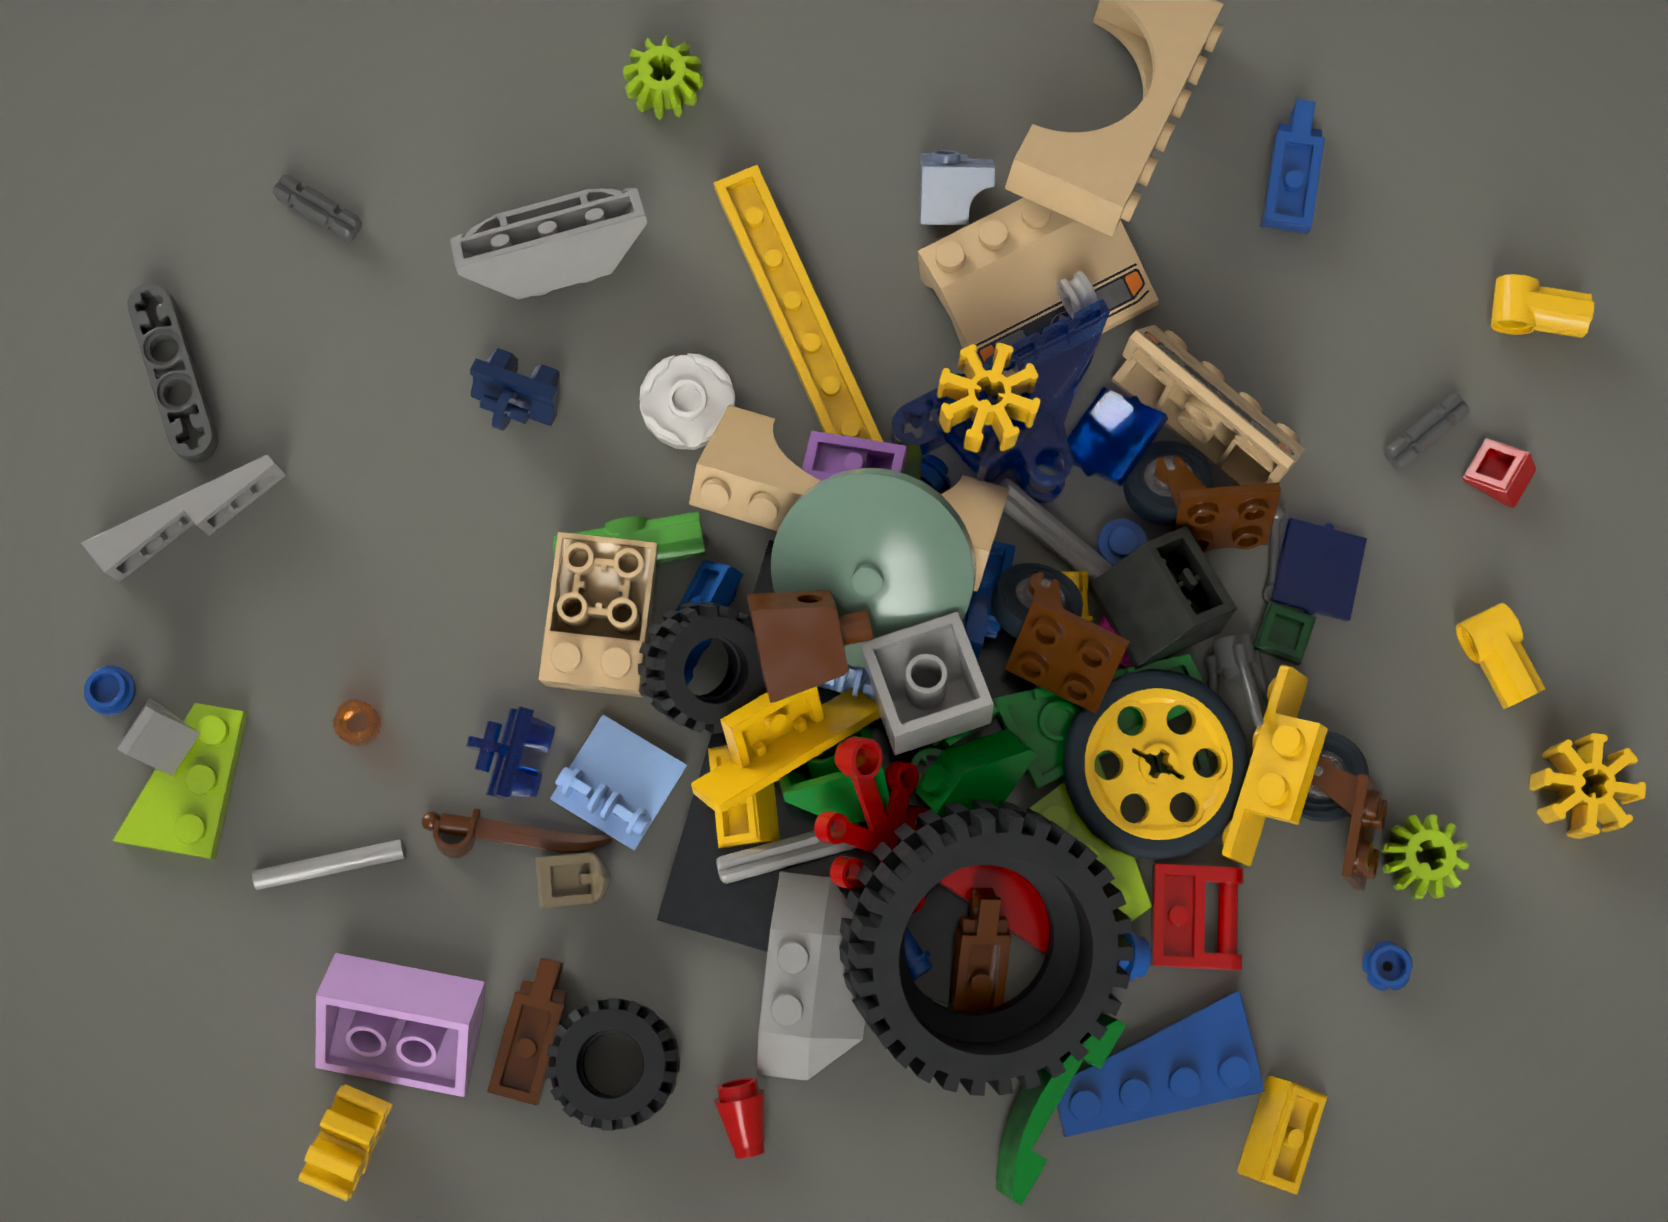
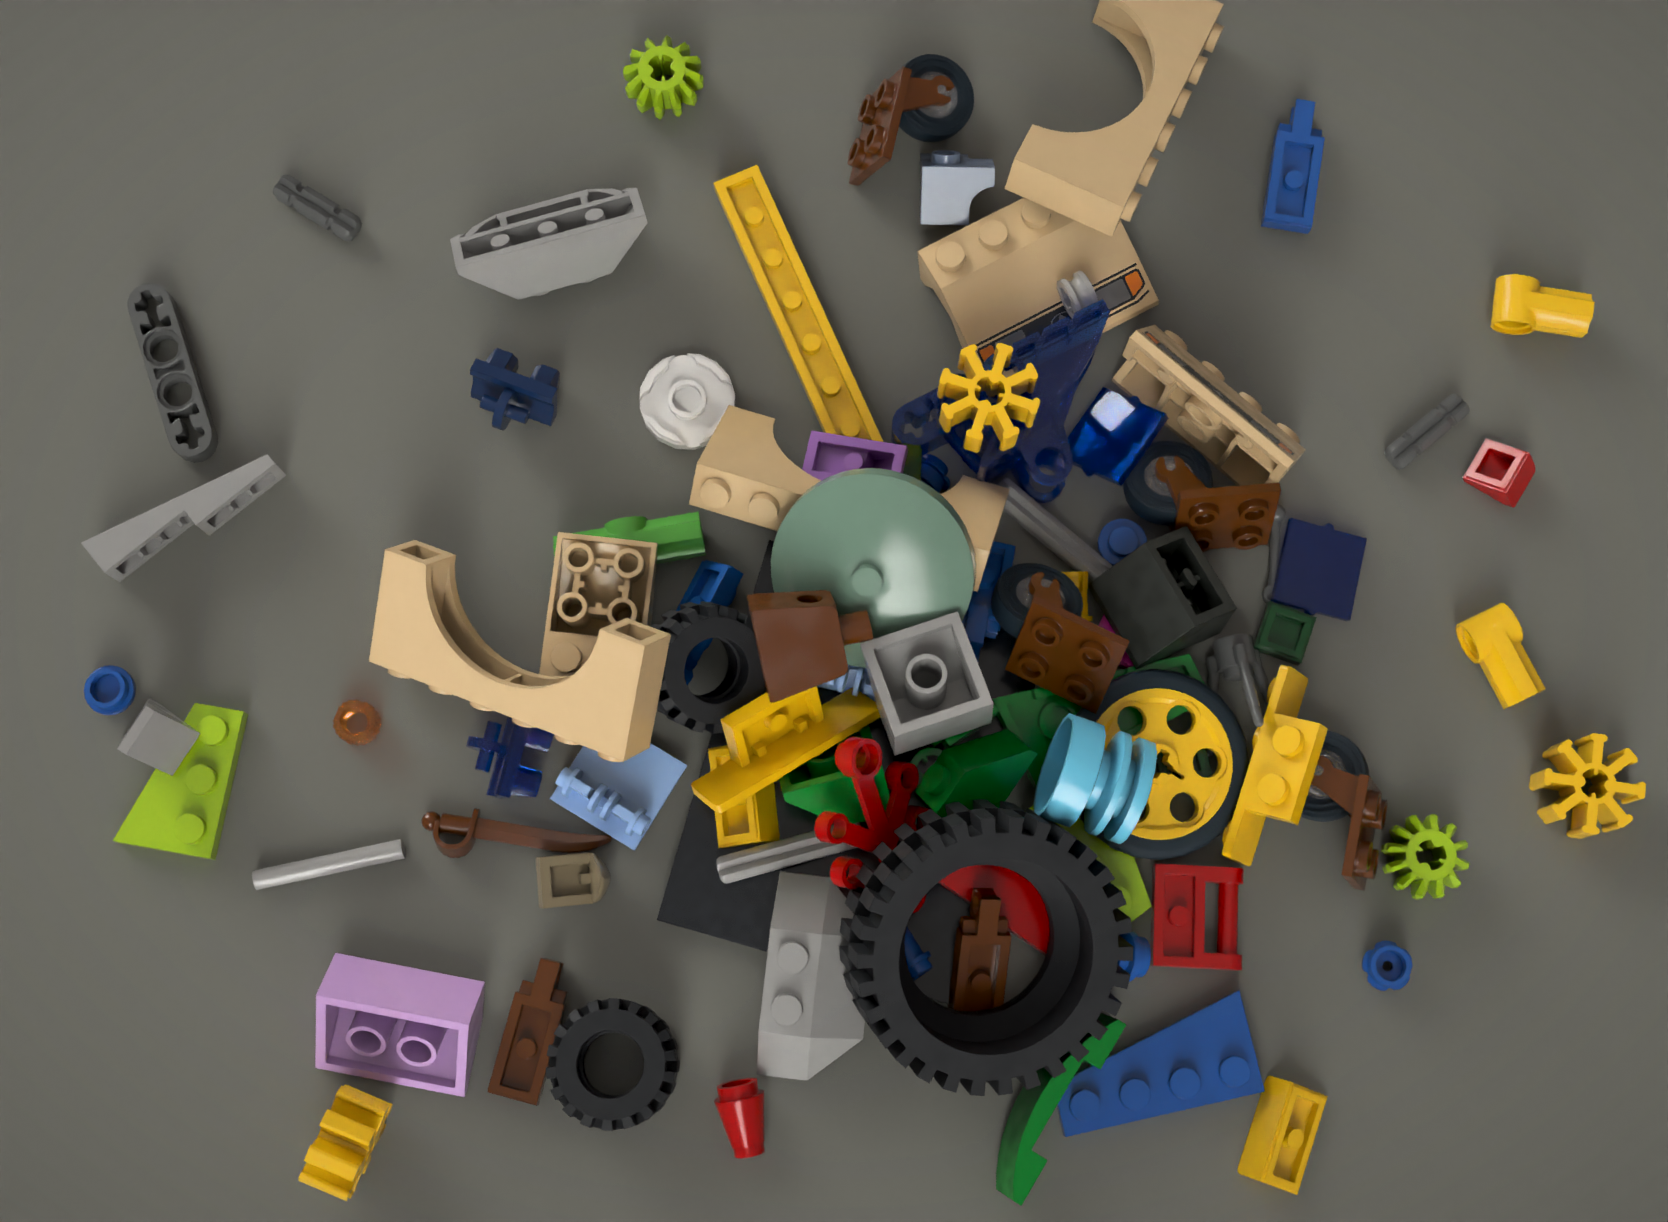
none -> tan arch [369,540,671,762]
none -> plate [848,54,974,186]
none -> medium azure wheel [1034,713,1157,844]

